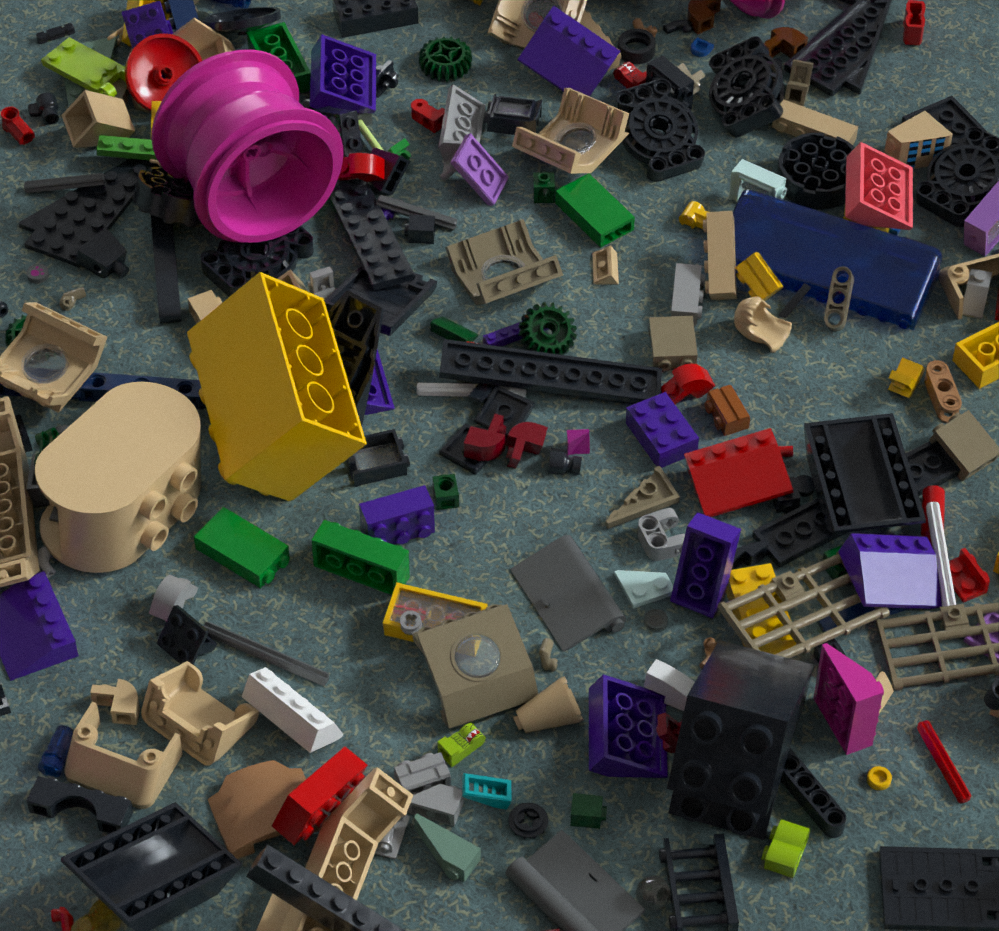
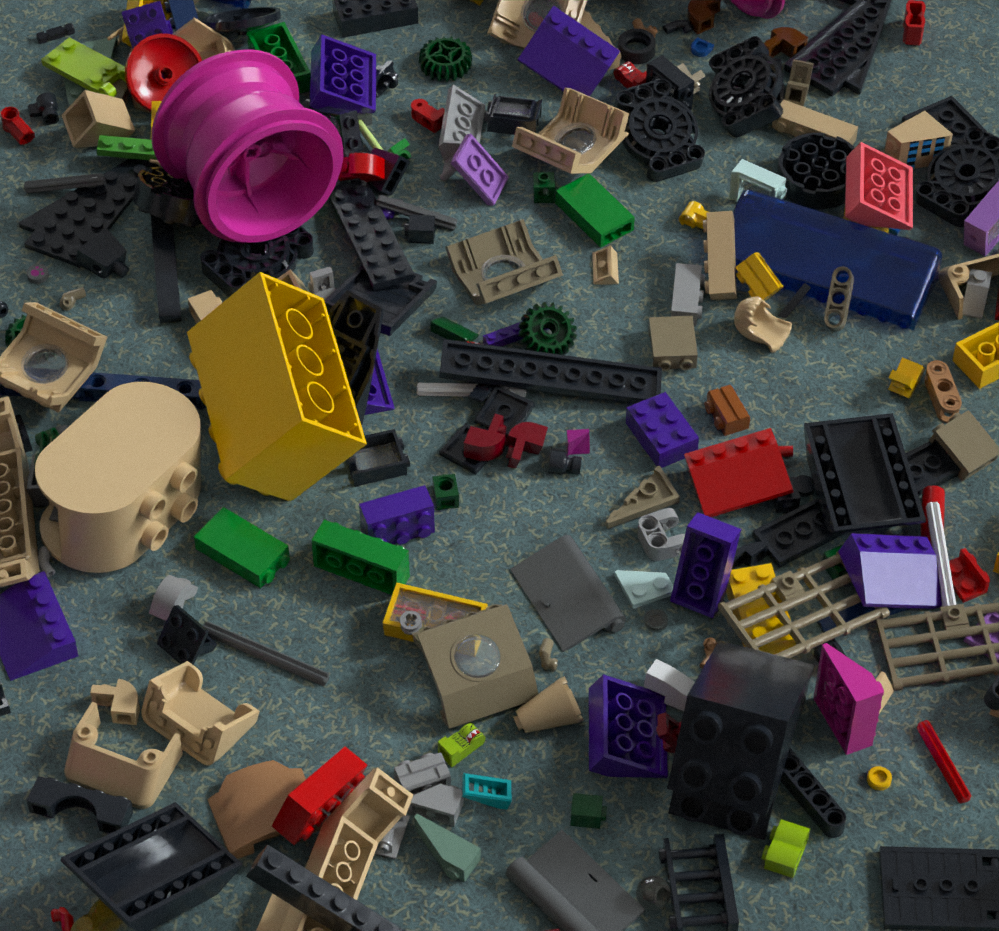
clear blue axle [38,725,74,778] -> none
white slope [242,667,343,753] -> none
black gear [508,802,548,840] -> none
red brick [661,364,715,405] -> none

